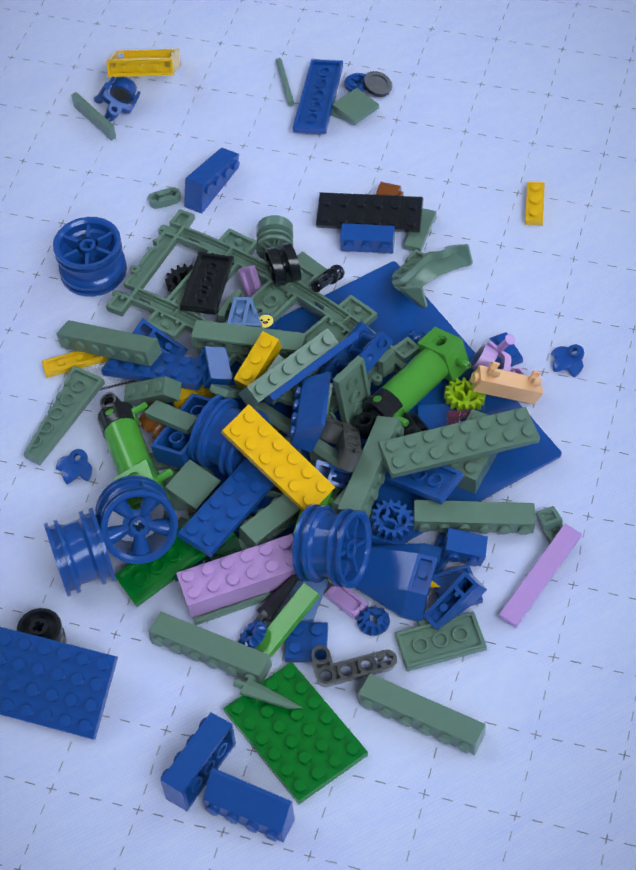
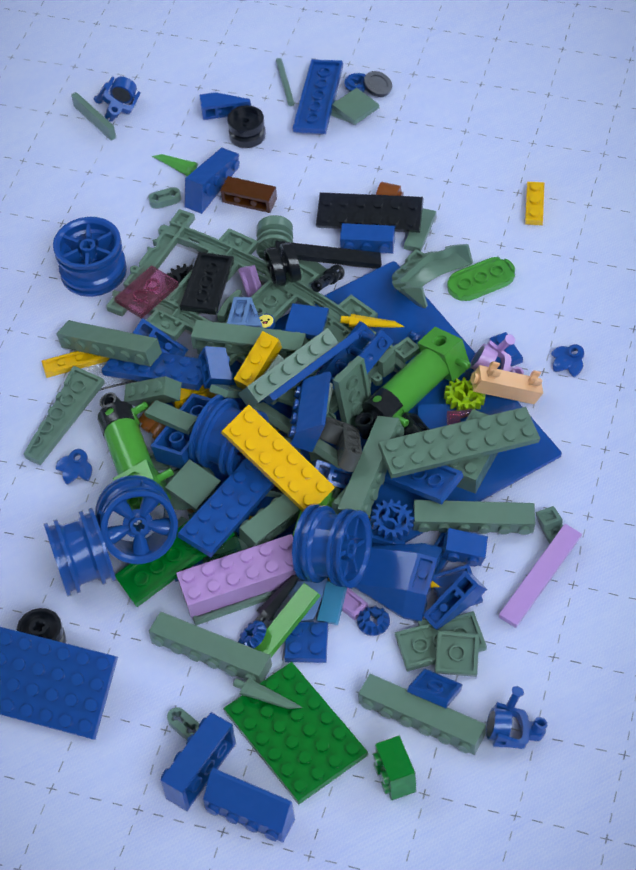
yellow window [106,48,181,77] -> none
dark grey beam [311,645,397,687] -> none
none -> clear pink tile [114,265,179,319]
none -> bright green bar [152,154,198,176]
none -> sand green beam [167,707,199,740]
none -> blue slope [199,92,251,120]
none -> reddish brown brick [220,176,277,213]
none -> black wheel [227,105,266,148]
none -> black tile [275,241,382,269]
none -> blue tile [284,303,329,339]
none -> dark azure tile [317,581,347,625]
none -> yellow bar [340,314,404,328]
none -> green brick [373,735,416,801]
none -> blue tile [407,669,462,708]
none -> sand green tile [435,631,479,677]
none -> bright green tile [447,257,515,301]
none -> blue piece [486,686,548,749]

